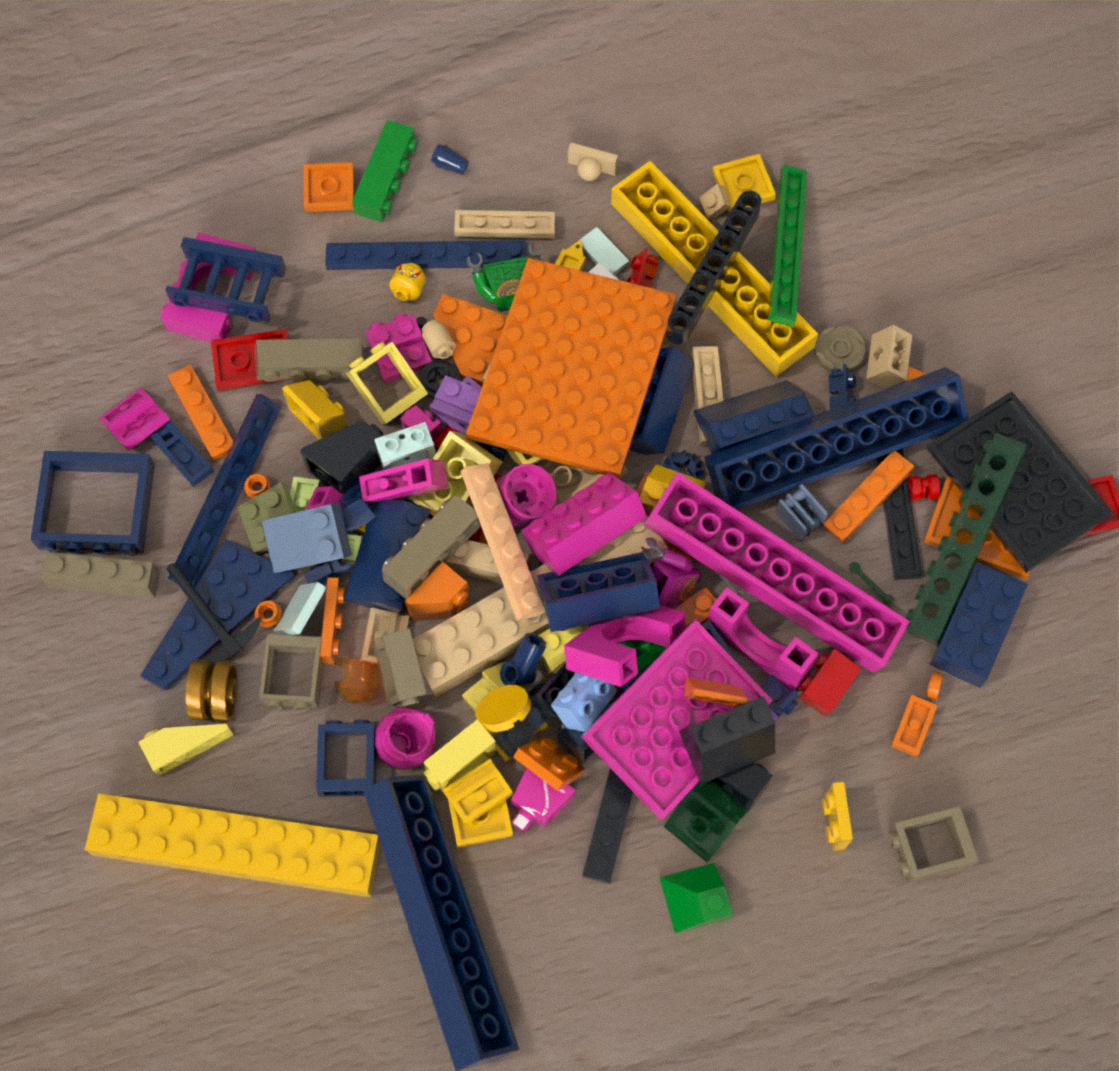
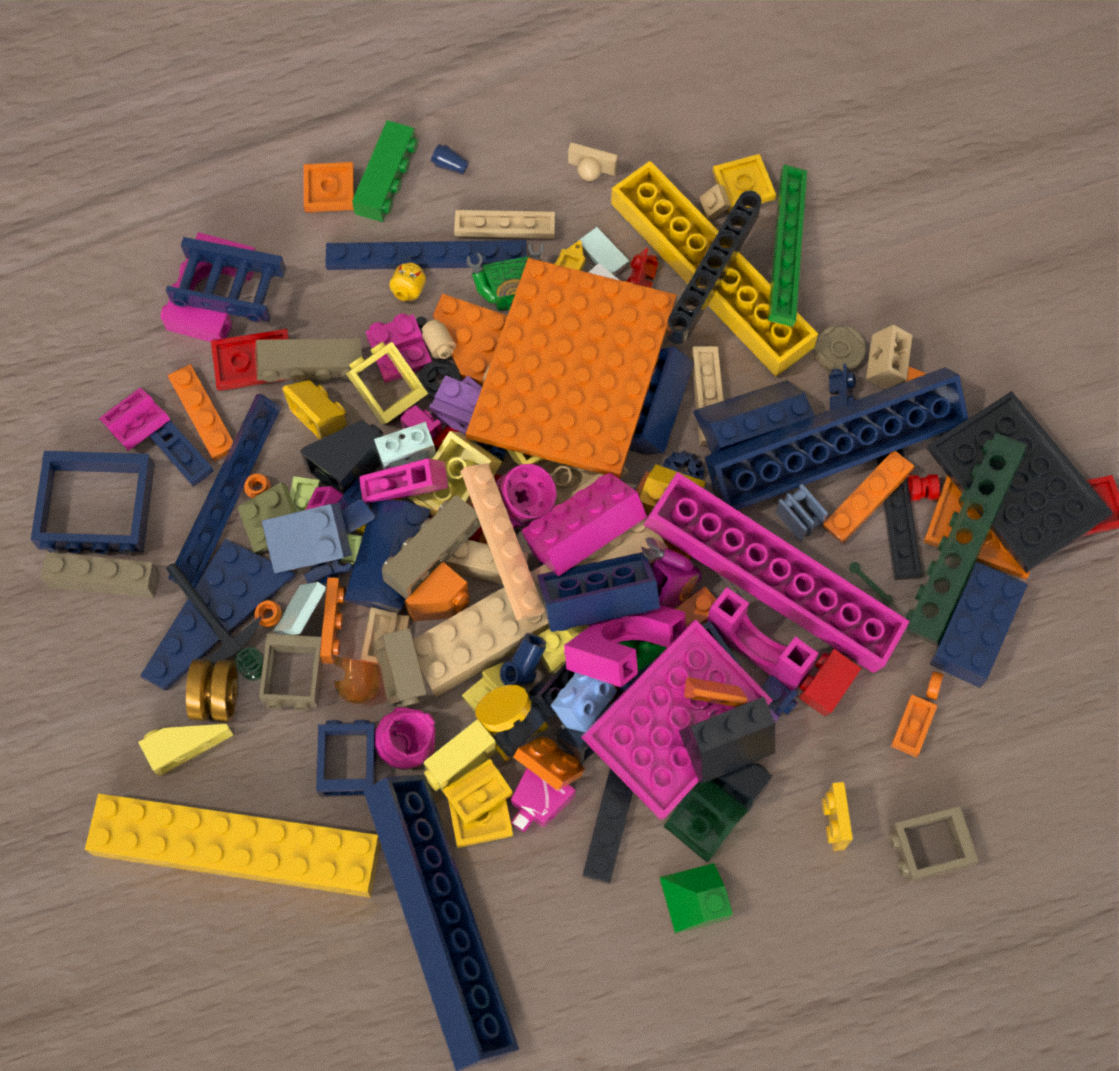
none -> clear green wheel [235,647,264,681]

